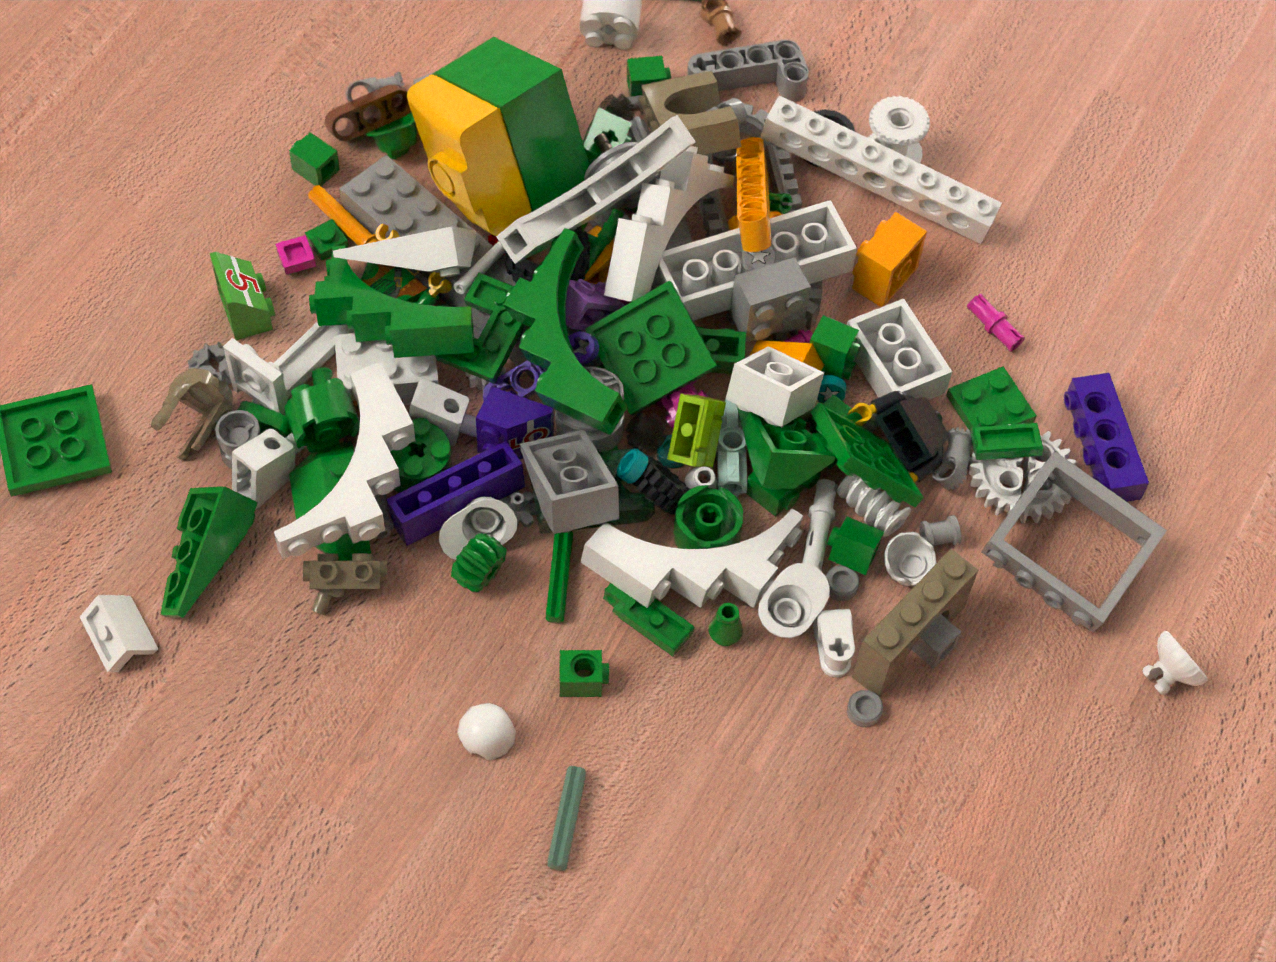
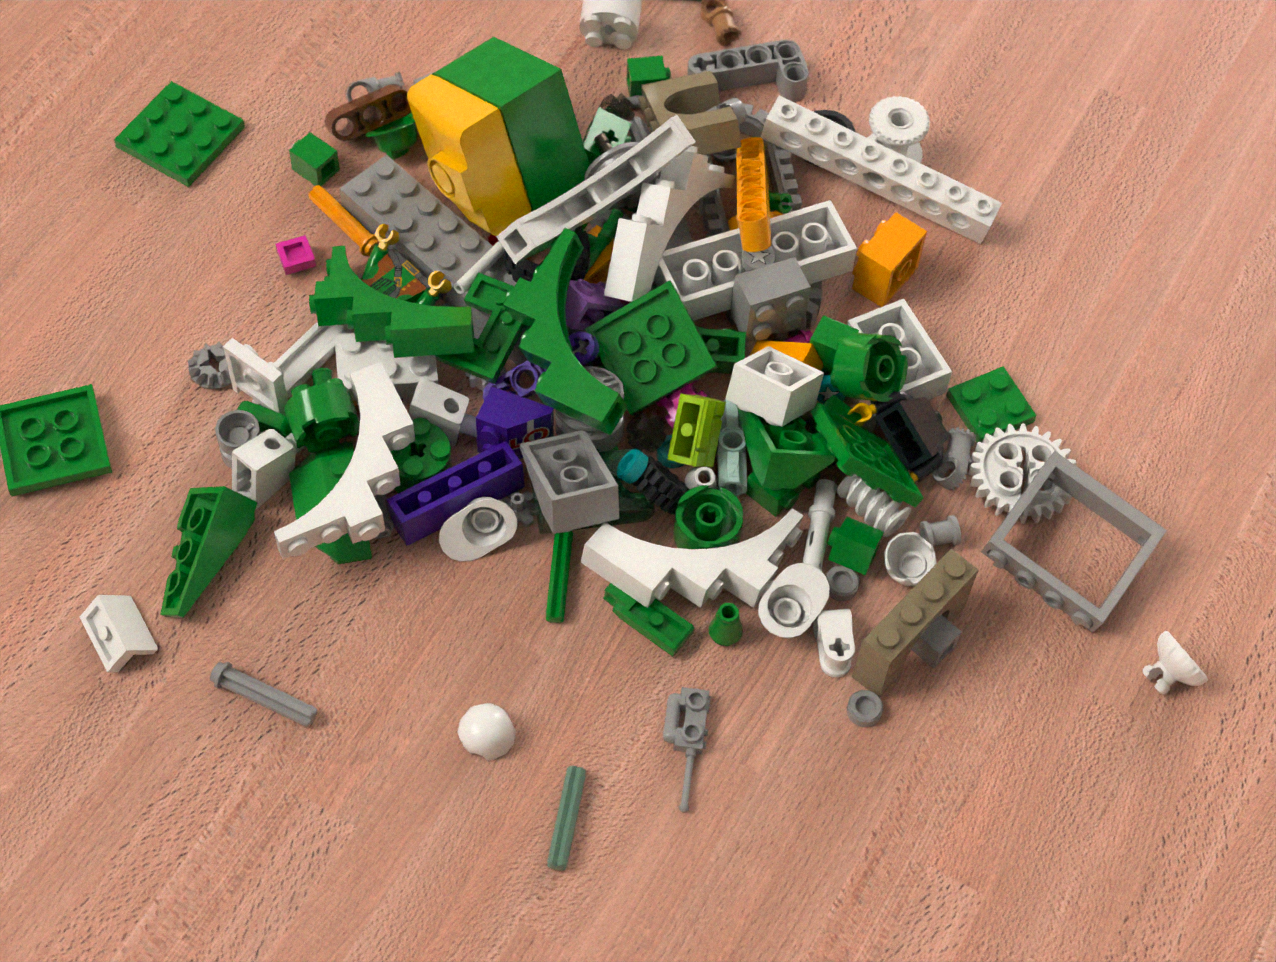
dark tan piece [151,368,233,461] -> none
bright green slope [209,252,276,340] -> none
dark tan brick [303,553,387,615] -> none
green plate [305,219,349,261] -> none
white wedge [333,226,477,277] -> none
green gear [451,533,507,593] -> none
green brick [559,650,609,697] -> none
dark pink pin [967,293,1025,352] -> none
green tile [971,423,1044,460] -> none
dark purple brick [1064,373,1149,502] -> none
none -> green plate [114,81,245,187]
none -> light grey axle [210,662,317,727]
none -> light grey piece [663,687,711,812]
none -> green brick [830,333,908,402]

